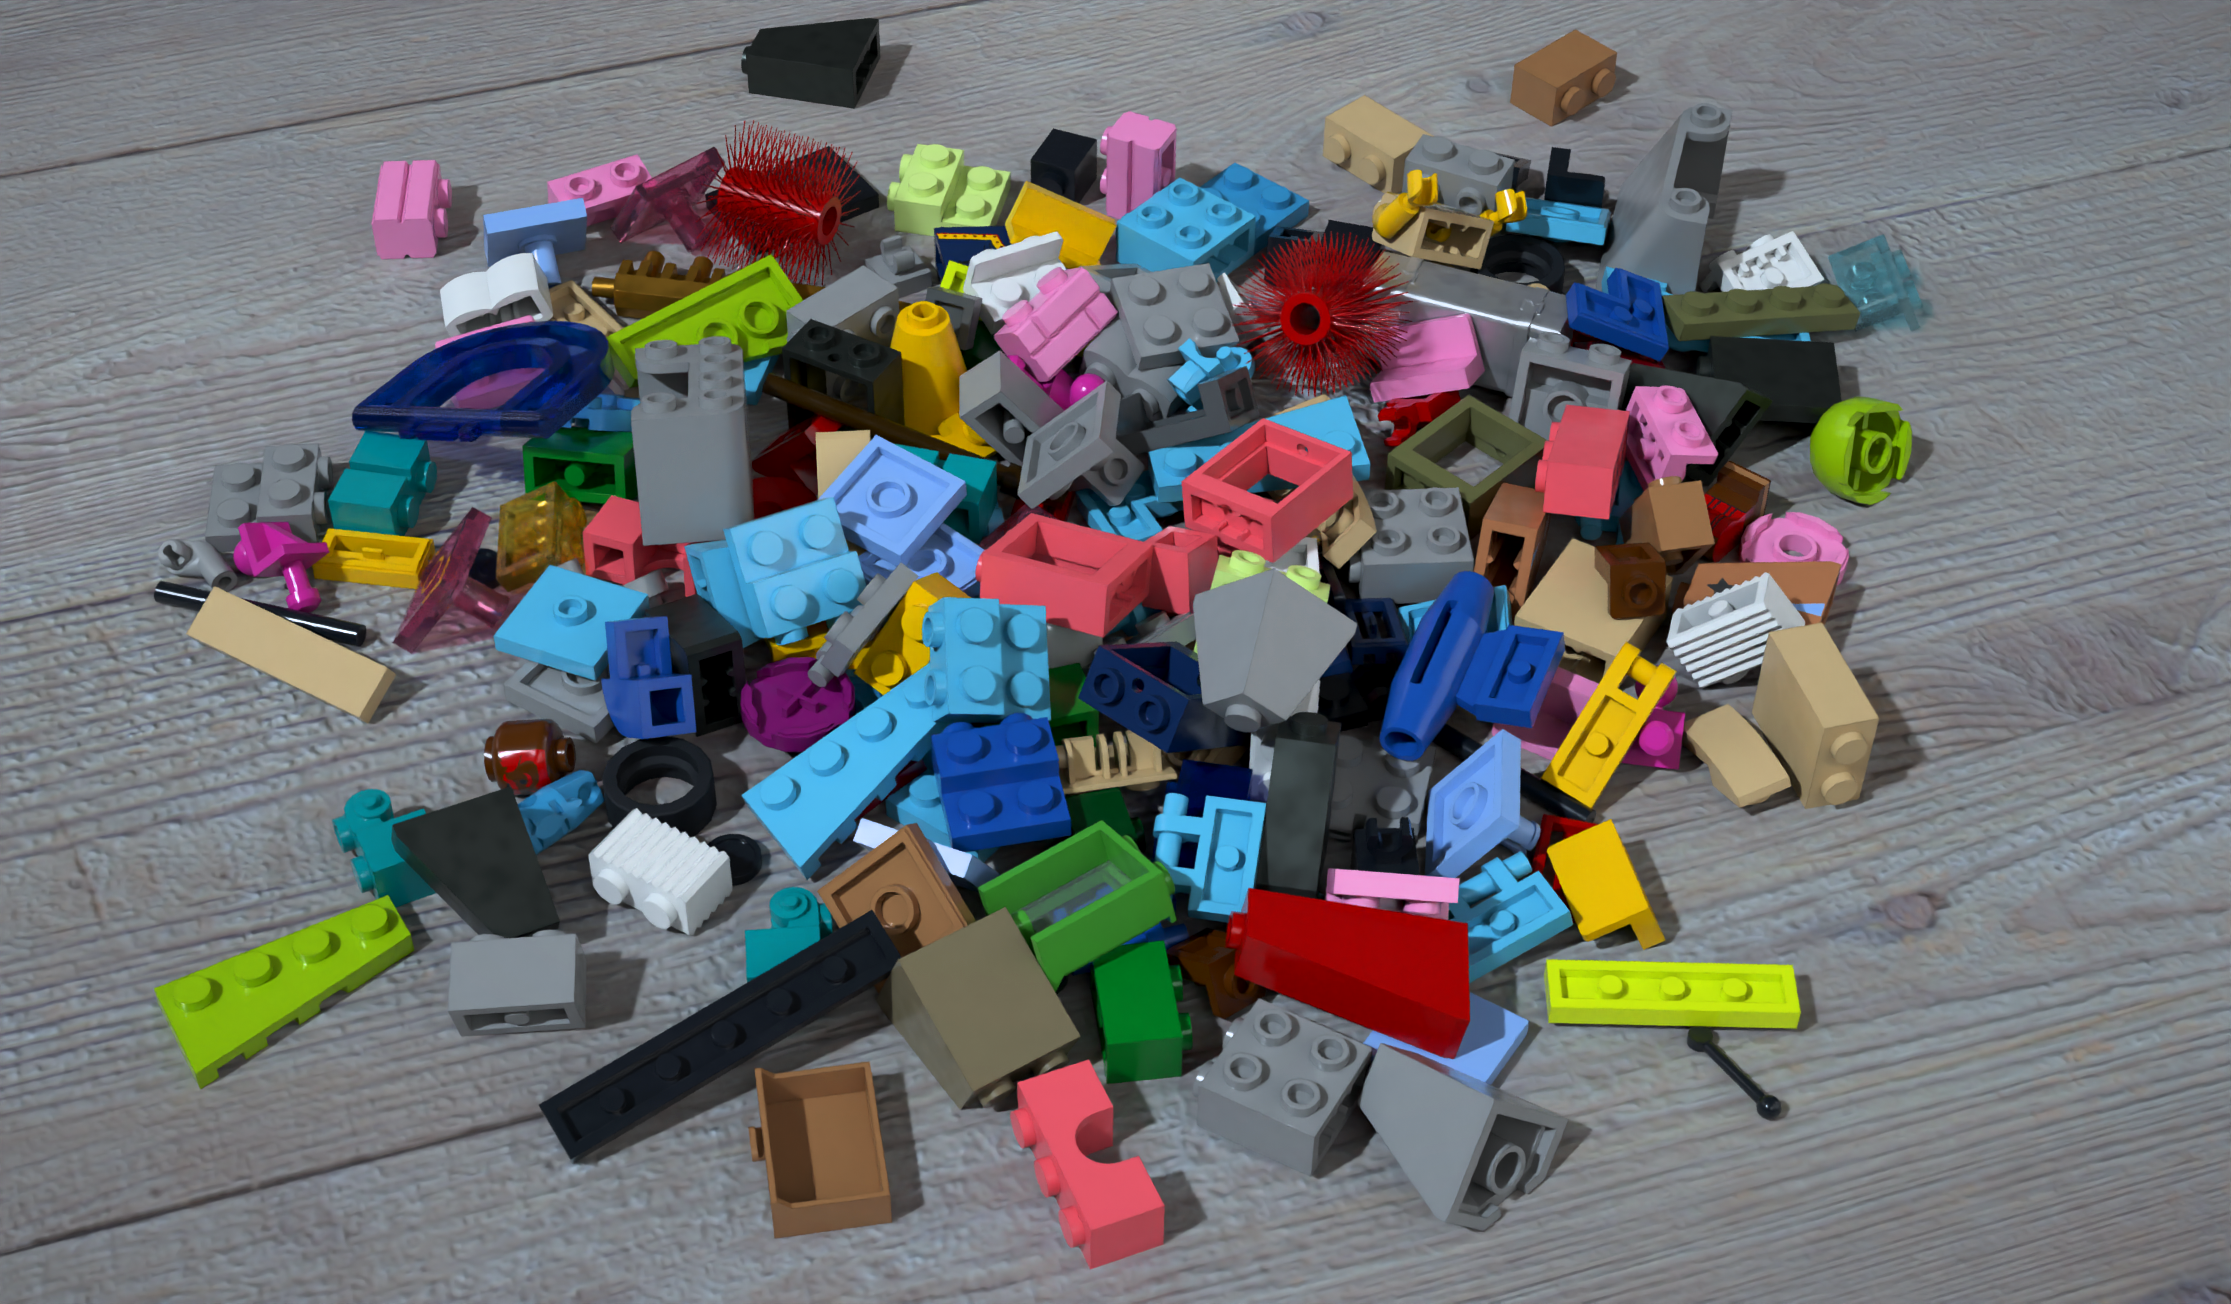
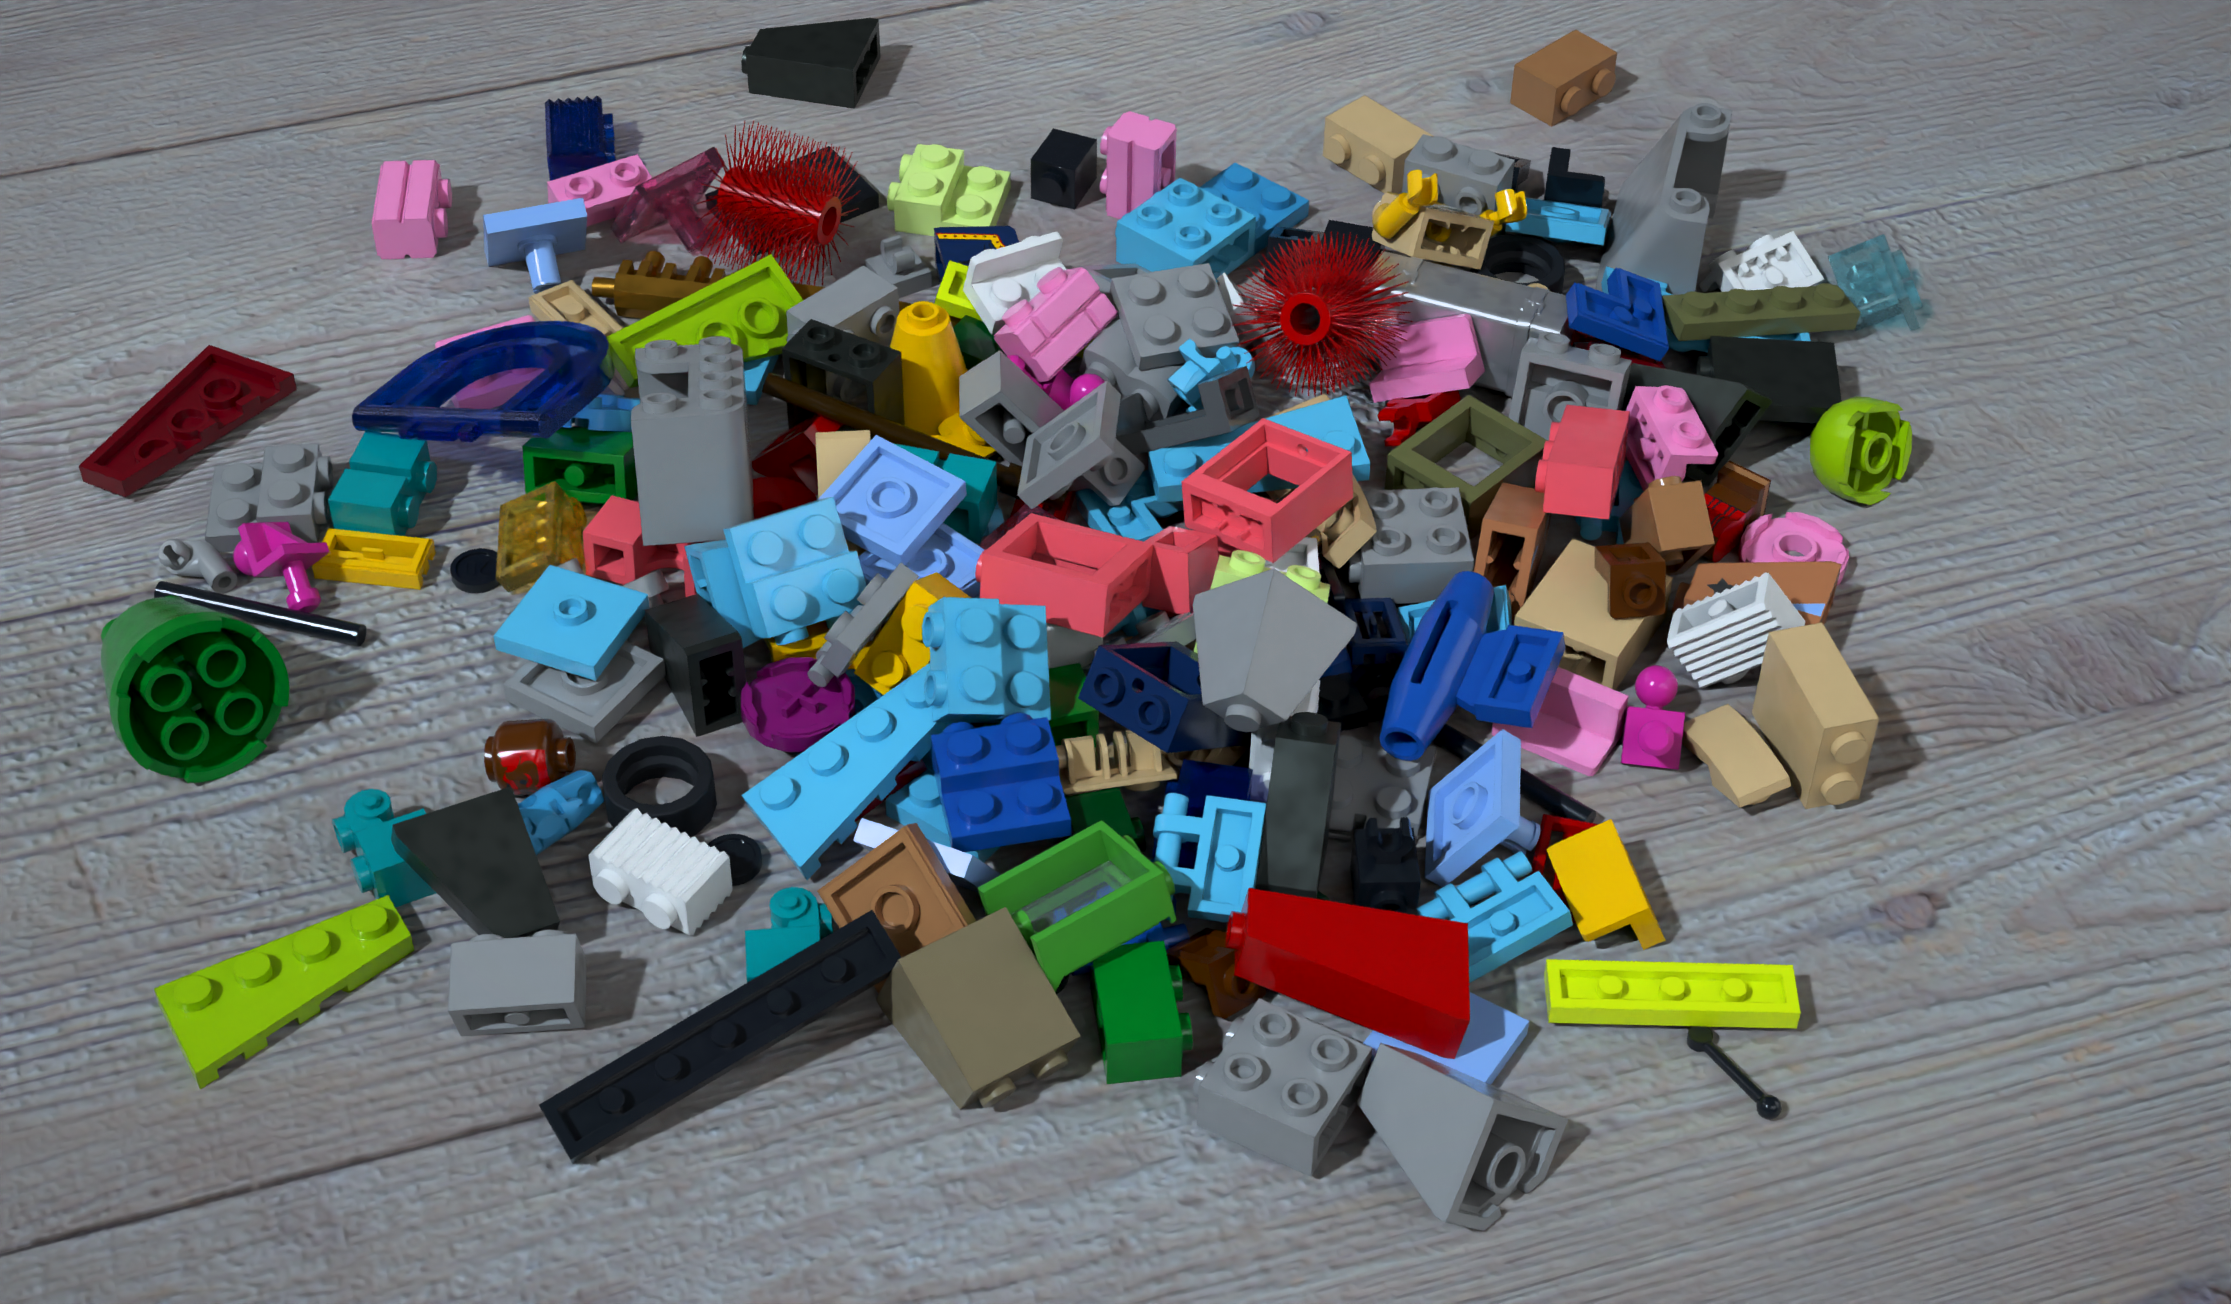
tan tile [186,586,396,724] -> none
clear pink tile [392,507,510,653] -> none
white brick [440,253,553,337] -> none
blue brick [601,616,697,739] -> none
medium nougat container [748,1061,892,1239] -> none
dark grey tile [925,286,983,350] -> none
yellow panel [1005,181,1117,269] -> none
coral arch [1010,1059,1165,1270] -> none
bright pink bracket [1326,868,1460,920] -> none
yellow plate [1541,642,1677,809] -> none
none -> dark red wing [79,345,297,497]
none -> green cone [101,595,290,783]
none -> clear blue brick [545,95,617,181]

